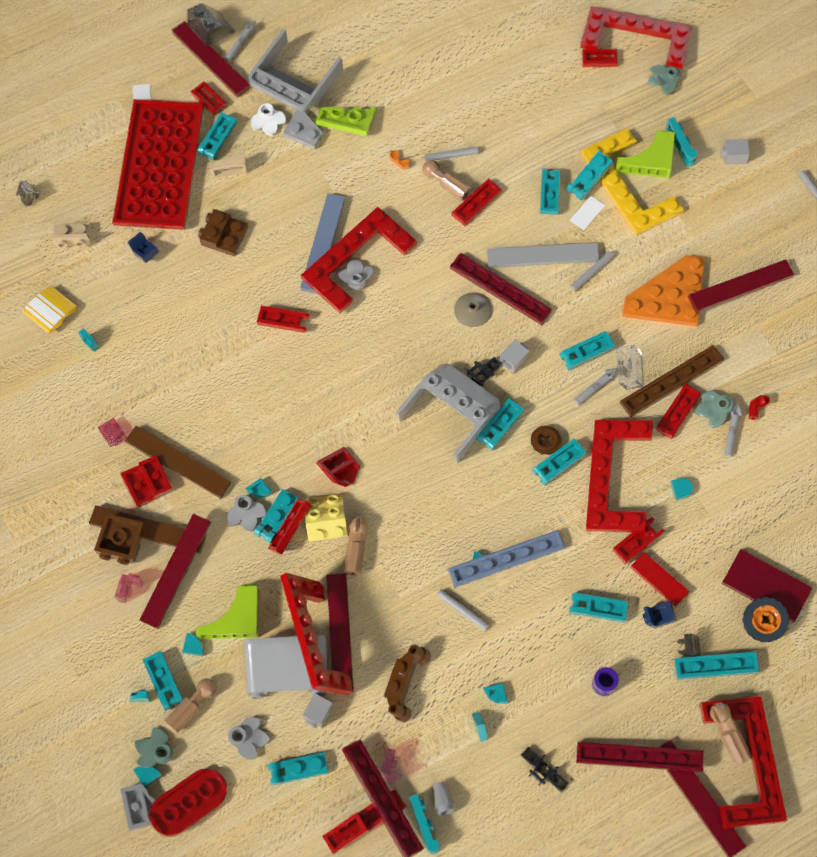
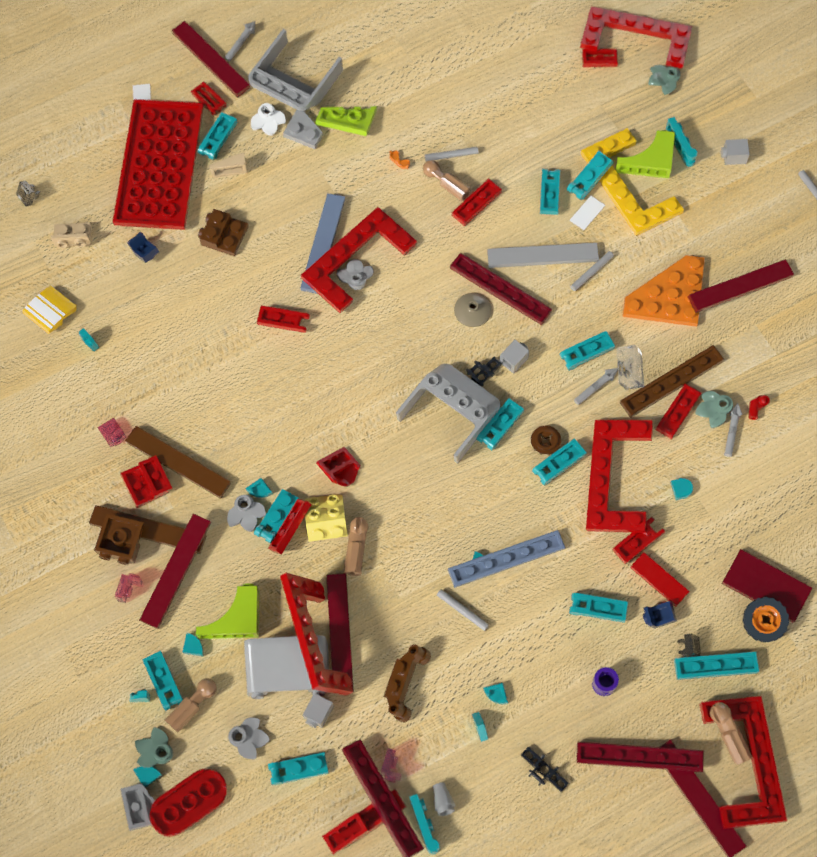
clear smoke slope [187,3,235,46] -> none

